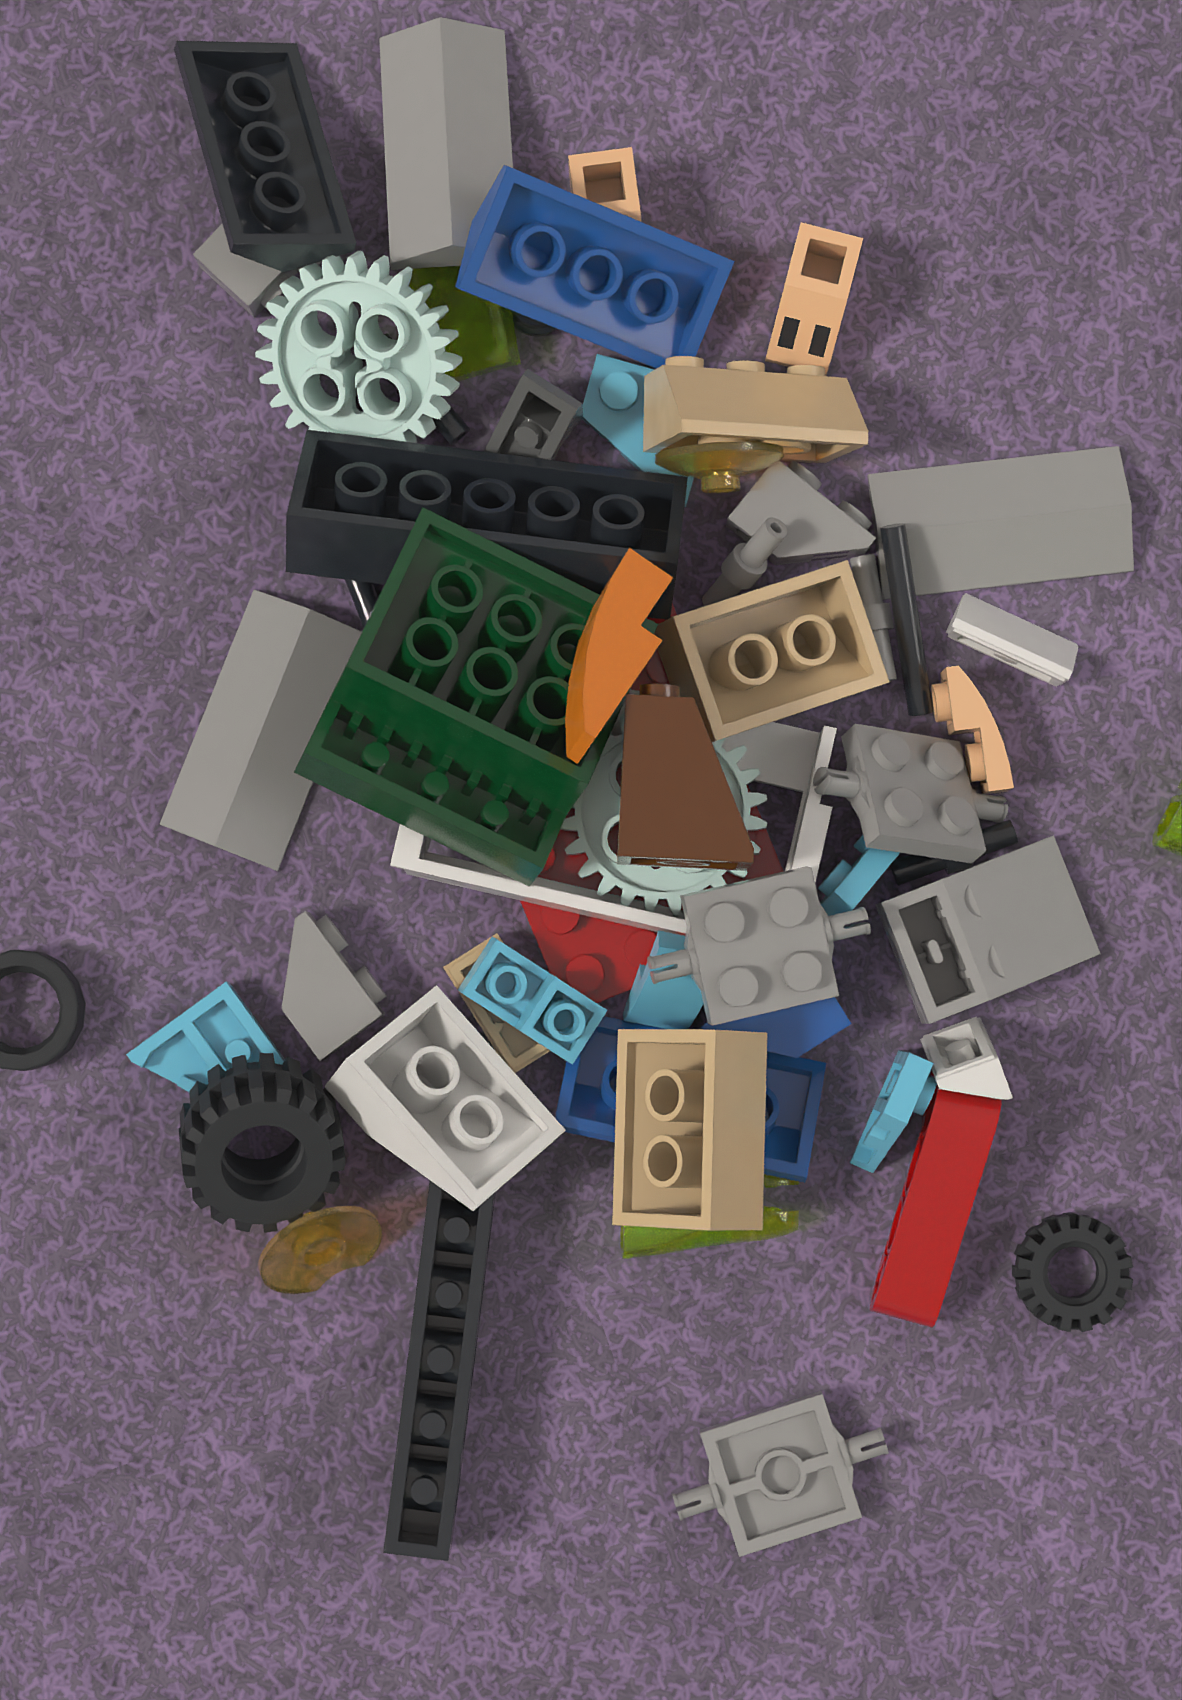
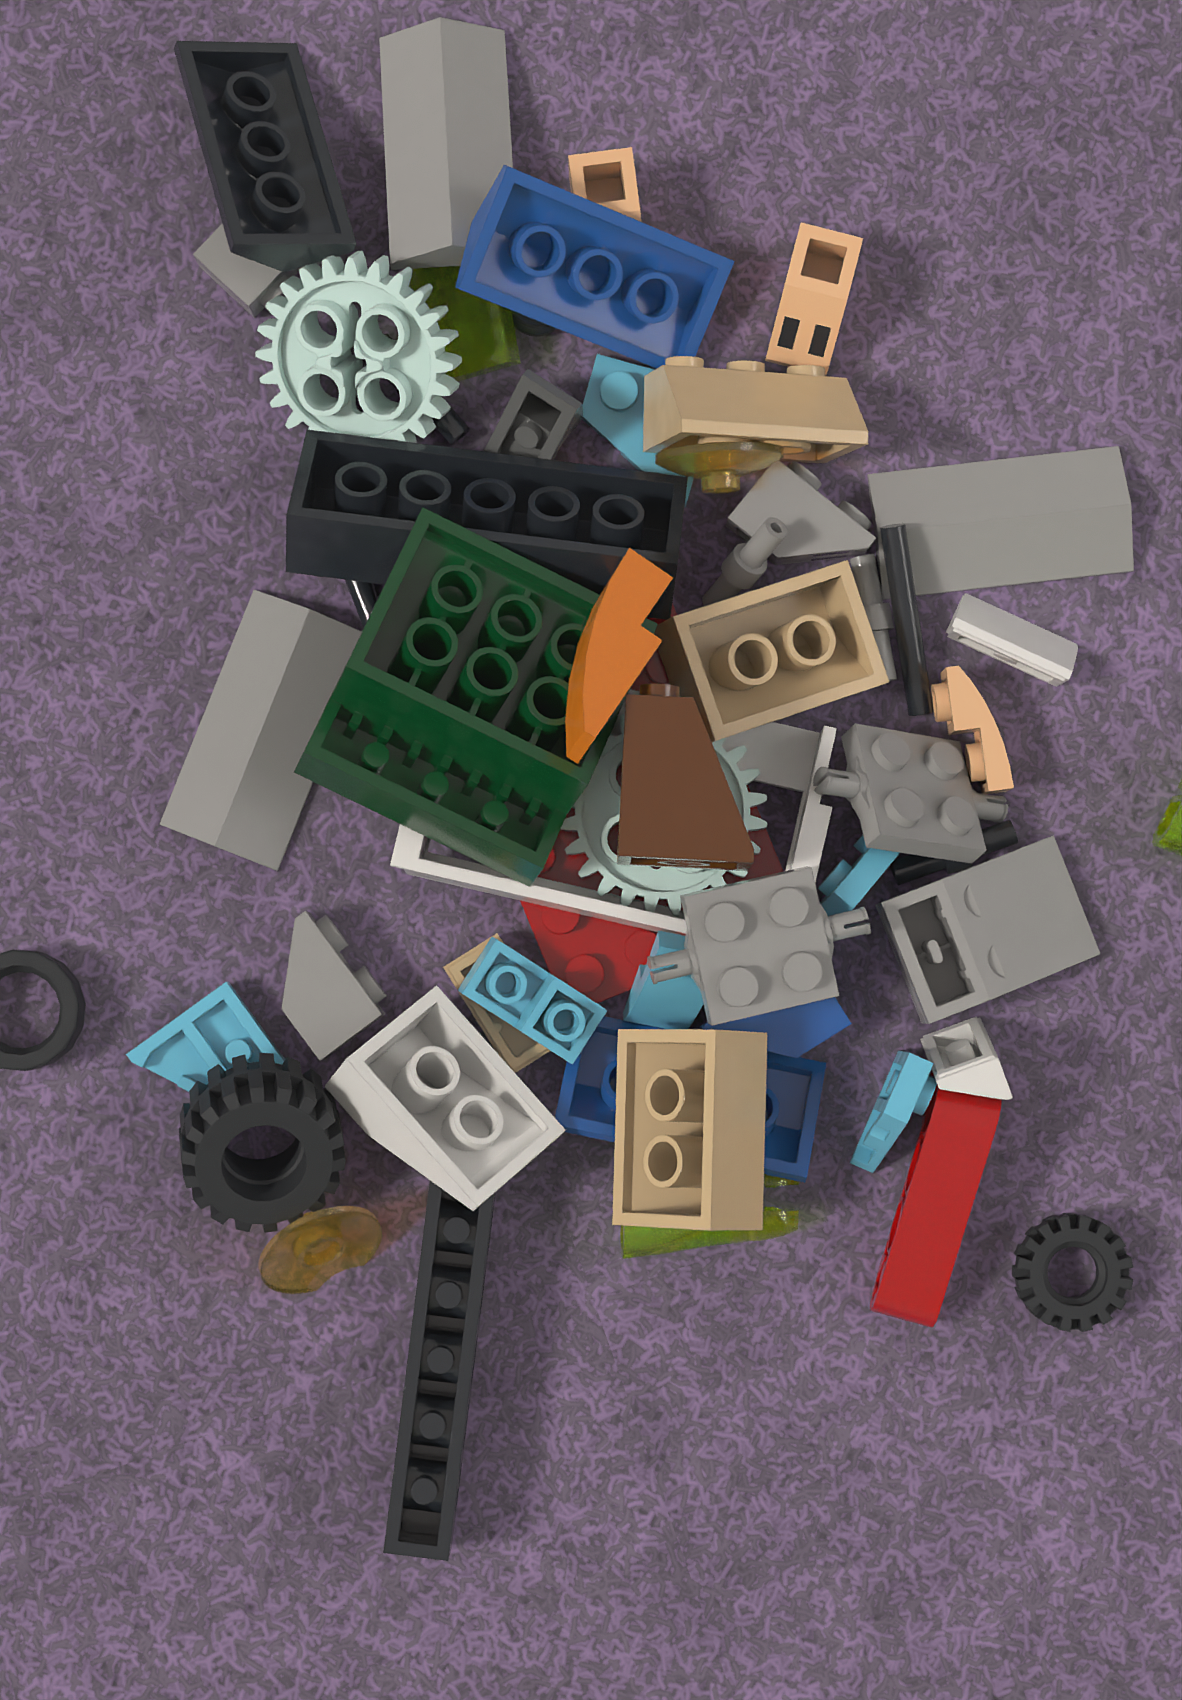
light grey plate [672,1391,889,1557] -> none

